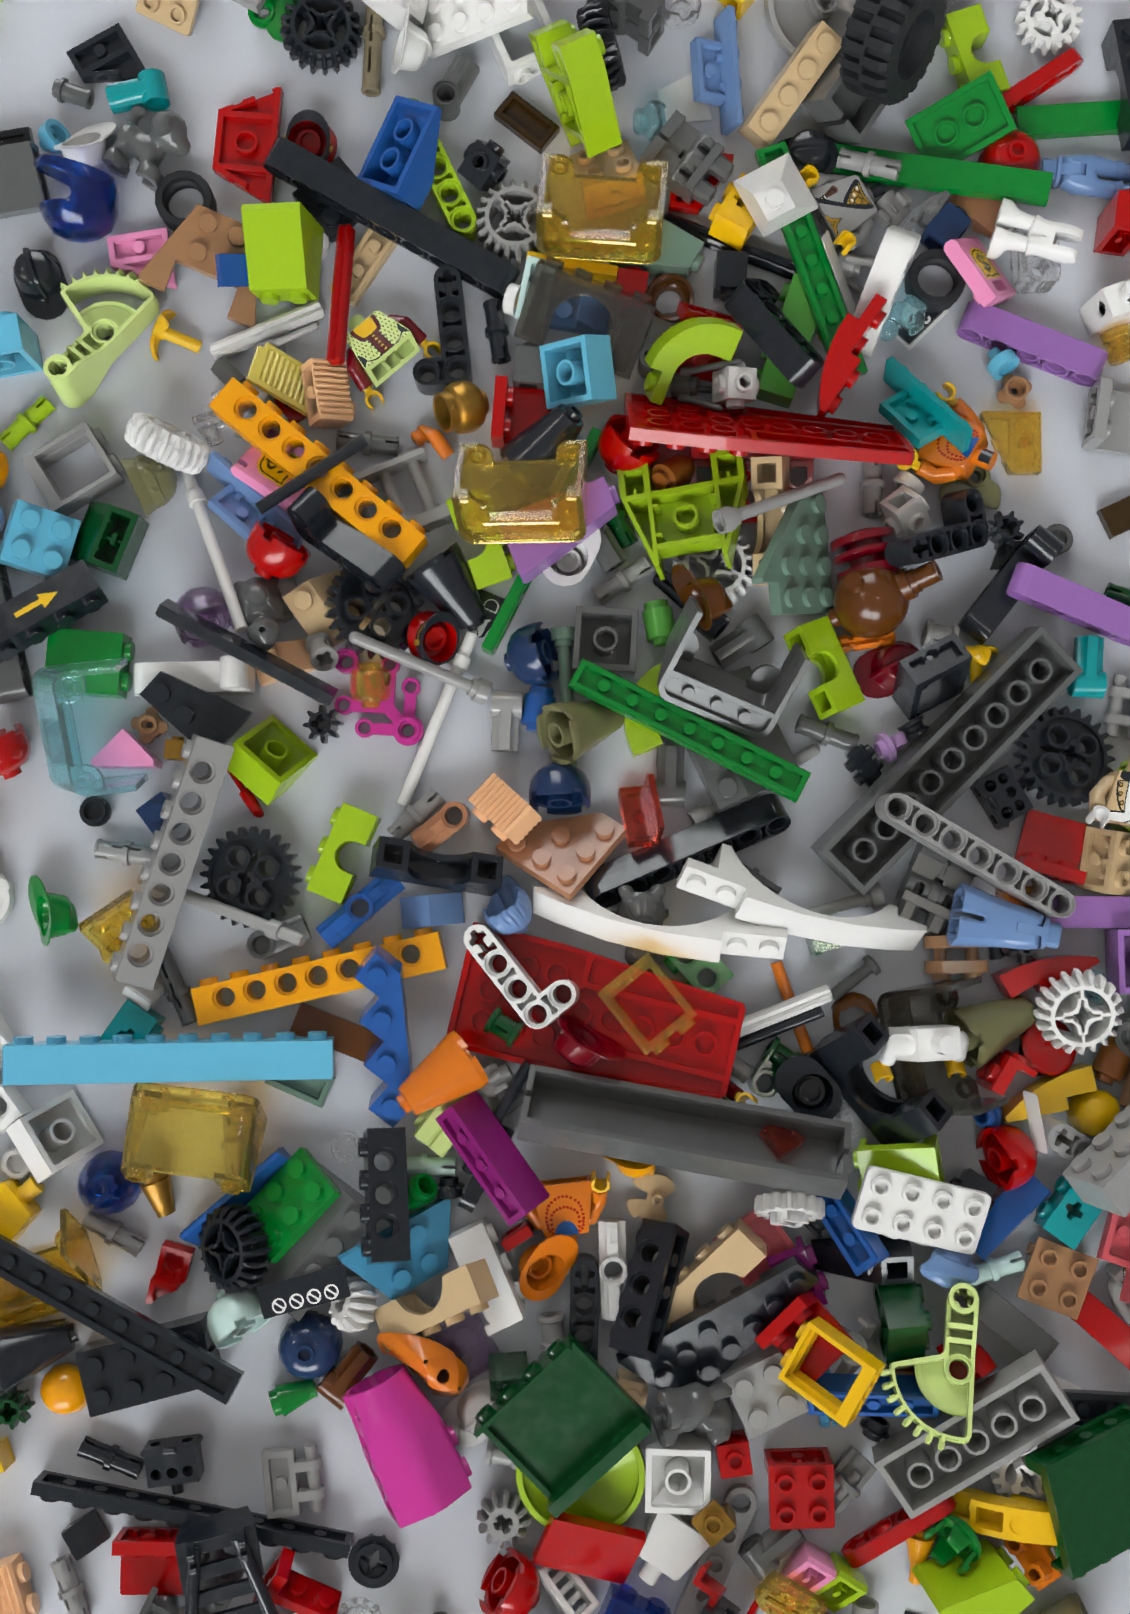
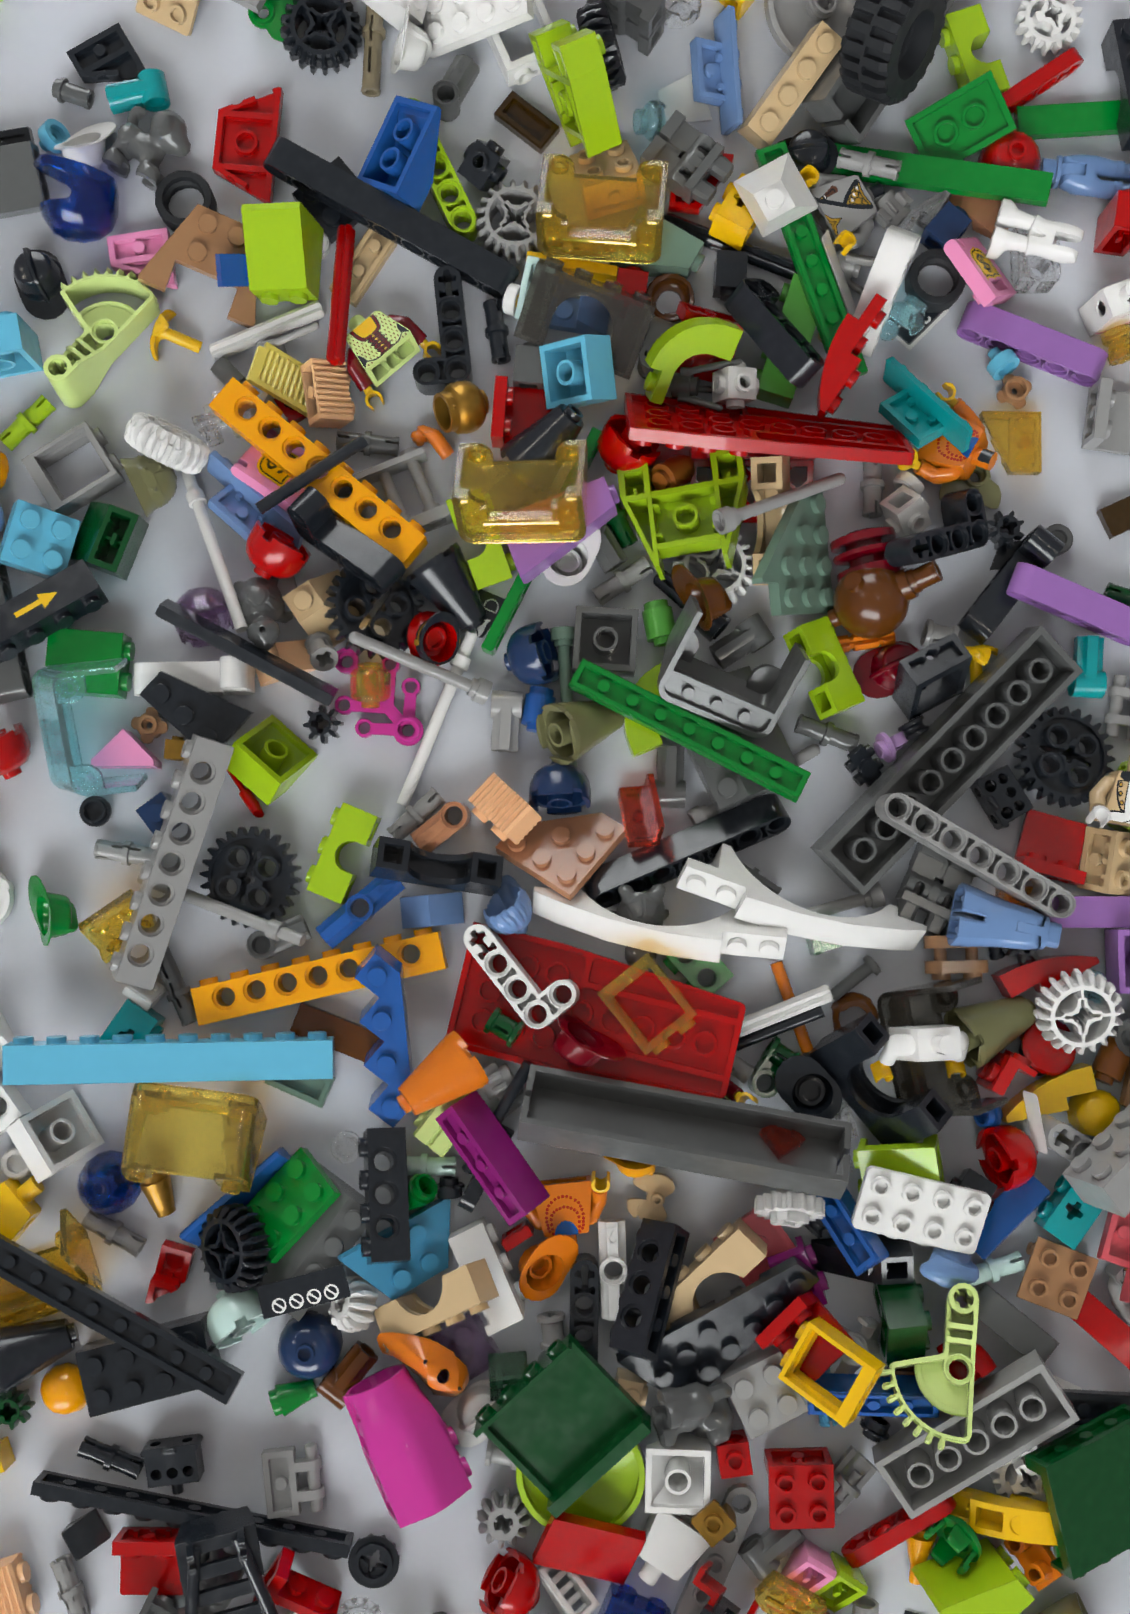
red piece [284,109,337,163] -> none

